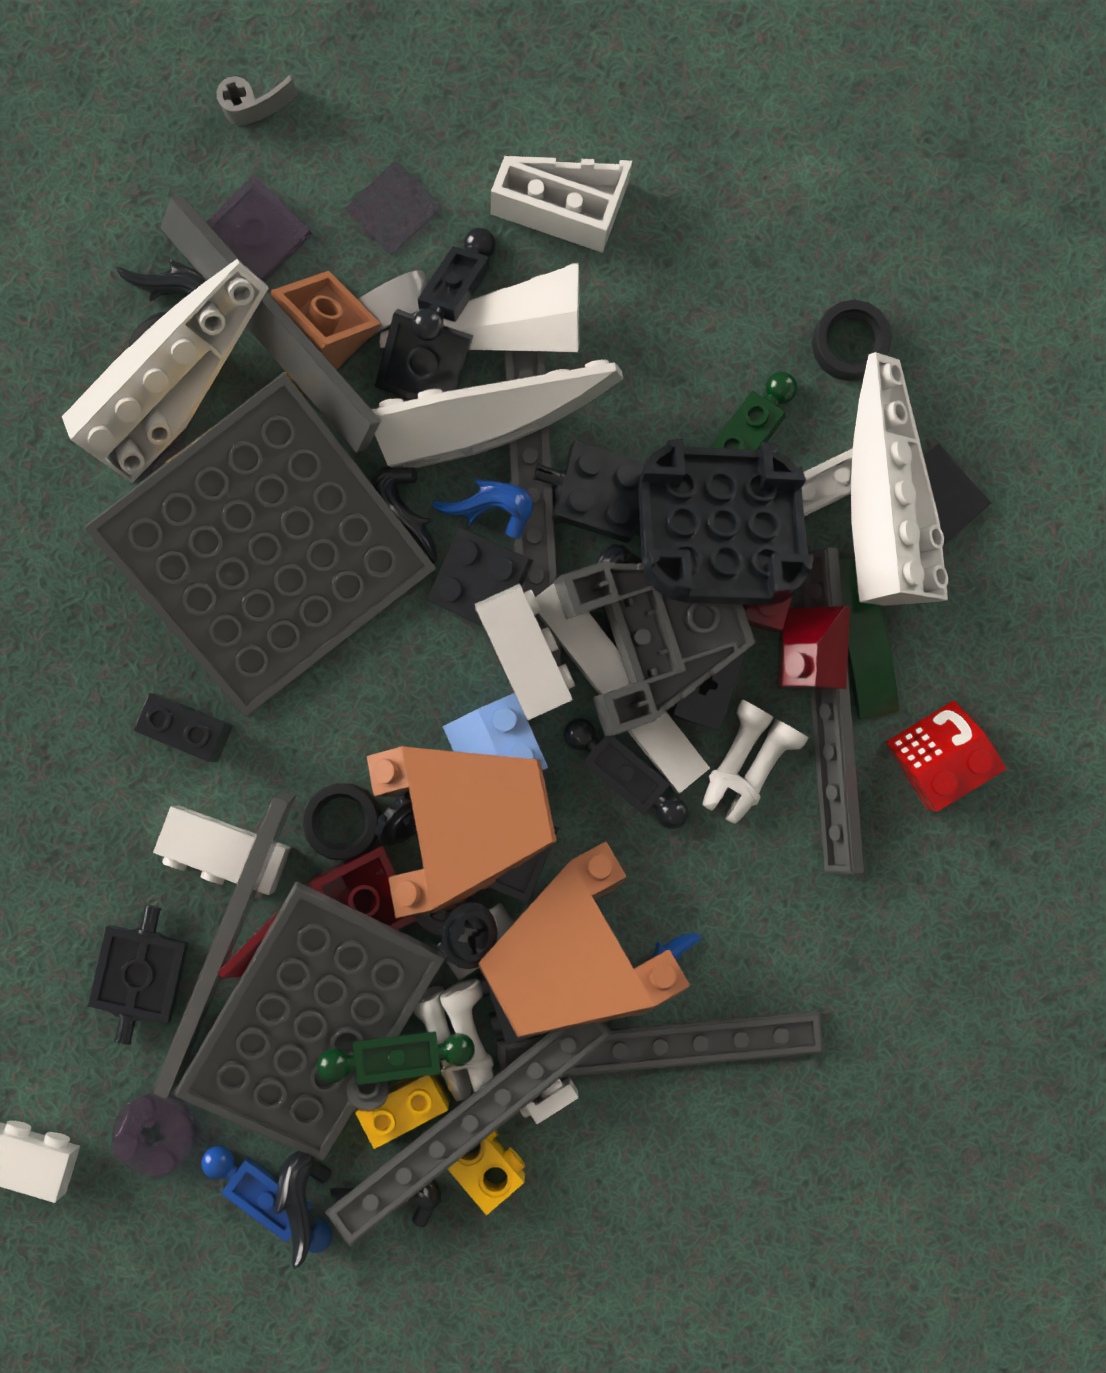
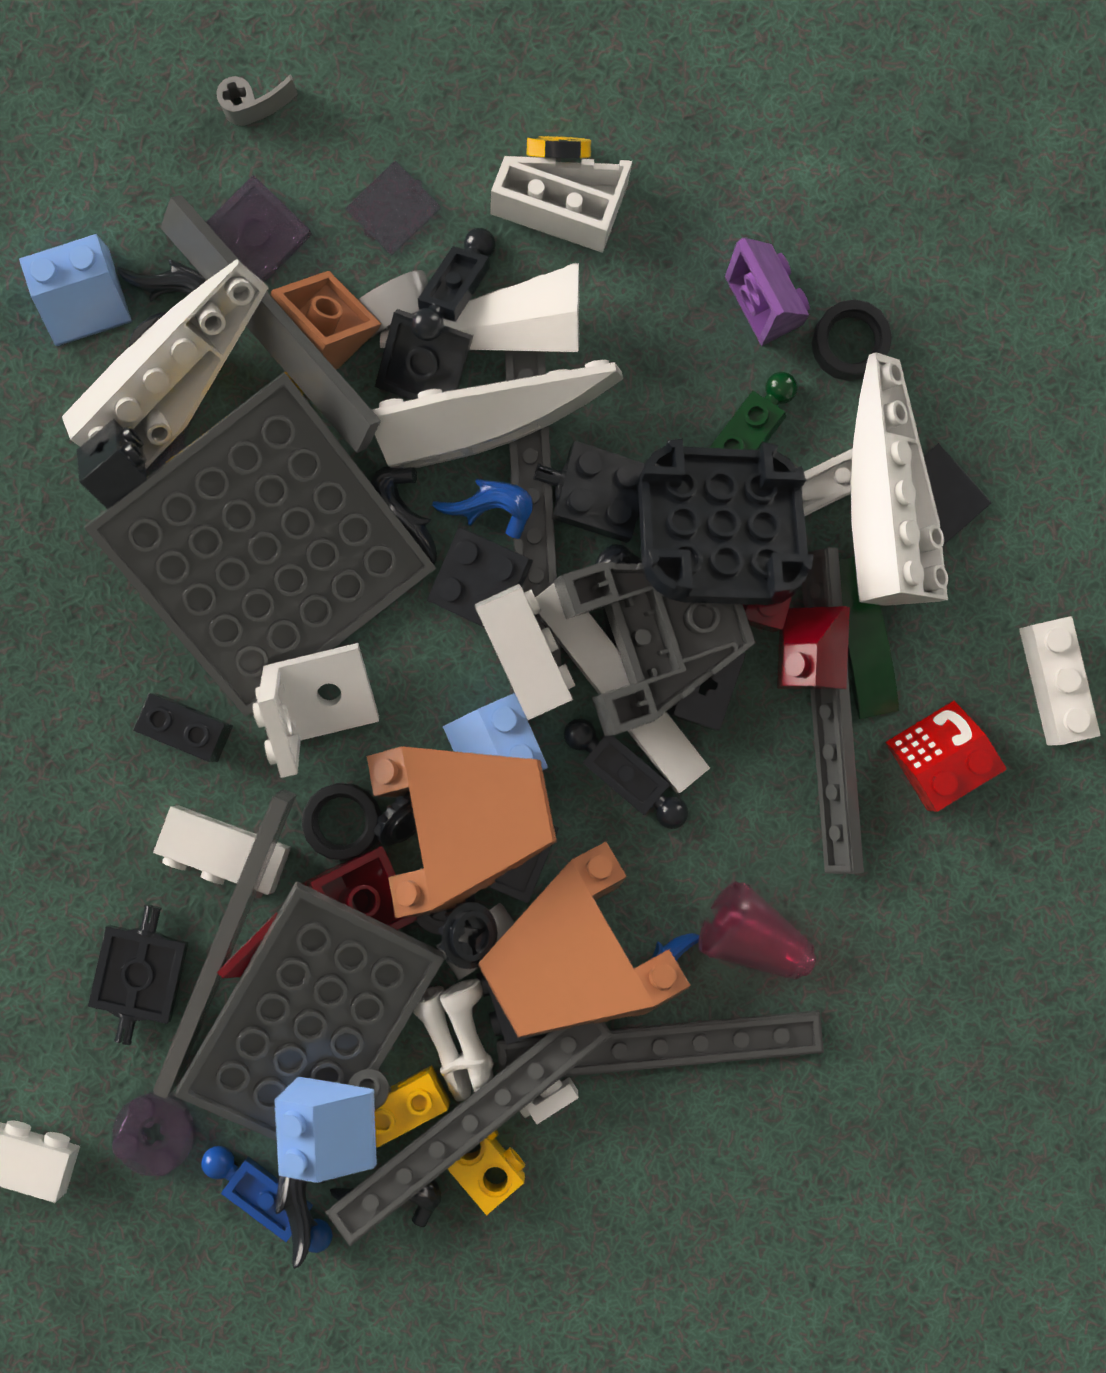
dark green plate [317,1031,475,1085] -> none
white piece [702,699,809,824] -> none
none -> light blue slope [19,234,132,346]
none -> black brick [77,419,147,509]
none -> white bracket [253,643,379,778]
none -> light blue slope [275,1076,377,1183]
none -> piece [527,136,591,158]
none -> clear pink cone [699,881,816,980]
none -> medium lavender slope [725,238,810,346]
none -> white brick [1019,616,1101,745]

